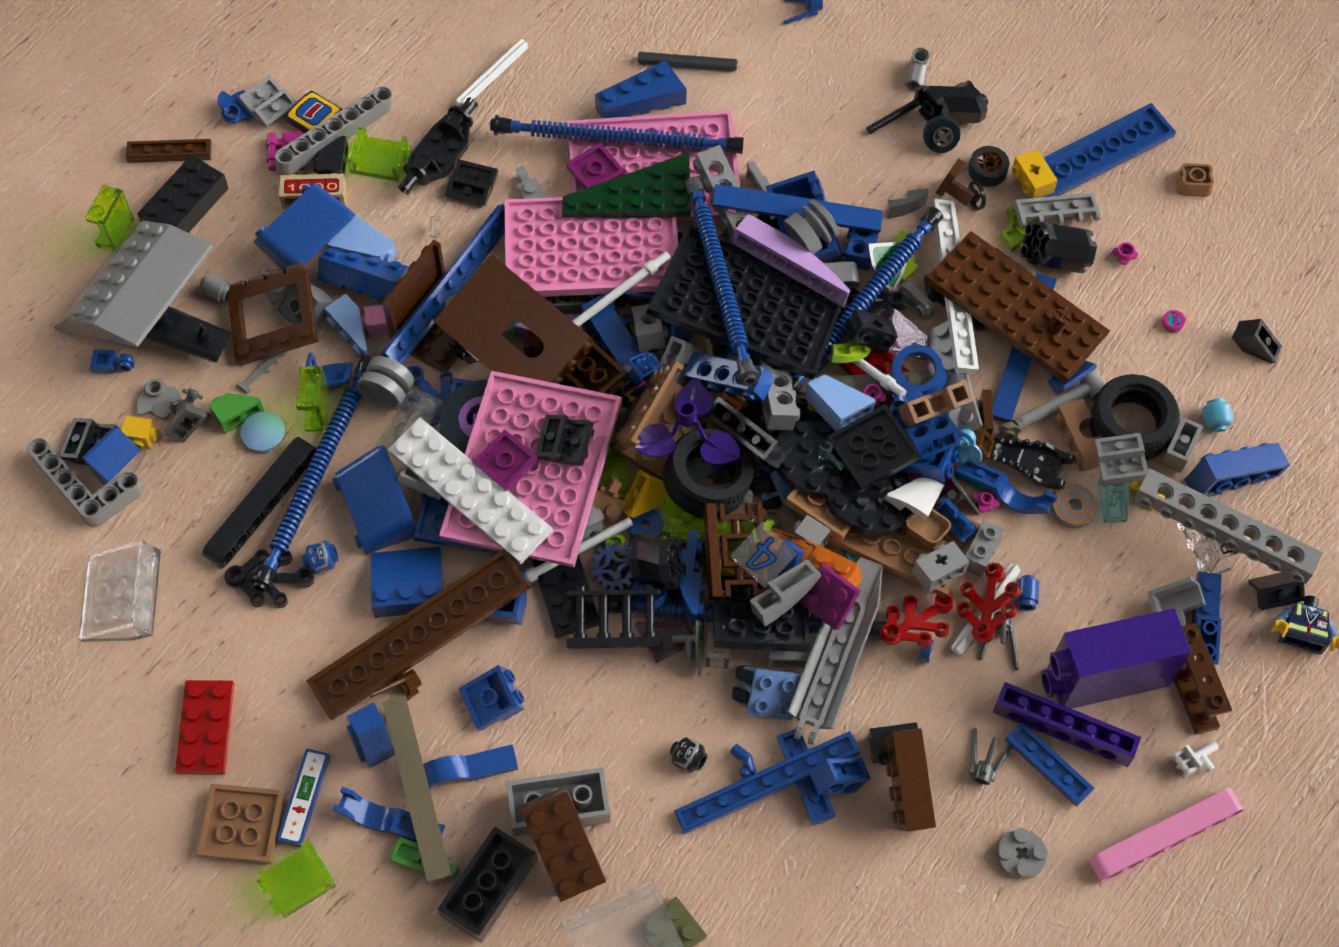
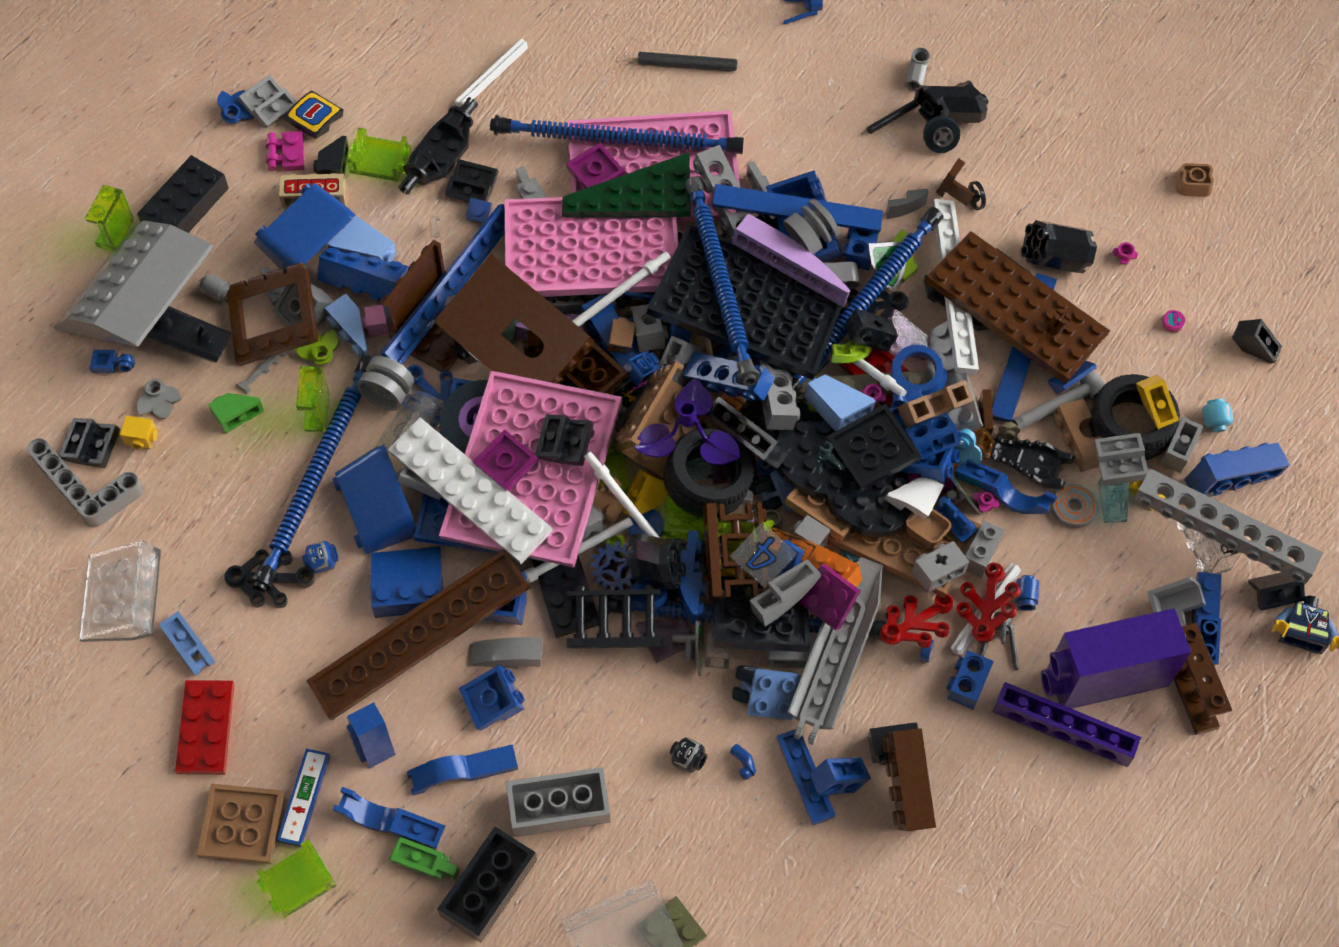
blue slope [82,426,141,485] -> none
reddish brown tile [126,139,212,163] -> none
dark grey piece [164,388,211,443] -> none
black beam [202,437,317,568] -> none
light blue dish [240,412,286,454] -> none
light grey beam [275,86,392,175] -> none
blue piece [306,353,353,389] -> none
reddish brown plant [369,669,422,702] -> none
dark tan tile [382,696,452,884] -> none
reddish brown brick [521,786,606,902] -> none
blue wedge [595,61,687,118] -> none
blue tile [674,731,861,834] -> none
light grey plate [899,282,935,318] -> none
wheel [968,146,1010,187] -> none
dark grey plant [969,728,1011,785] -> none
light grey plate [997,828,1048,879] -> none
lime tile [999,206,1031,252] -> none
blue plate [1005,722,1094,807] -> none
yellow brick [1012,149,1058,198] -> none
light grey hinge [1013,193,1101,228] -> none
blue plate [1043,103,1176,197] -> none
bright pink beam [1088,788,1244,883] -> none
white arm [1170,741,1218,778] -> none
none -> medium blue plate [159,611,215,676]
none -> lime plate [296,329,338,365]
none -> blue plate [466,198,492,223]
none -> light grey slope [471,637,543,669]
none -> white bar [584,451,660,538]
none -> medium nougat brick [607,318,635,354]
none -> blue brick [946,650,994,710]
none -> yellow slope [1136,375,1179,429]

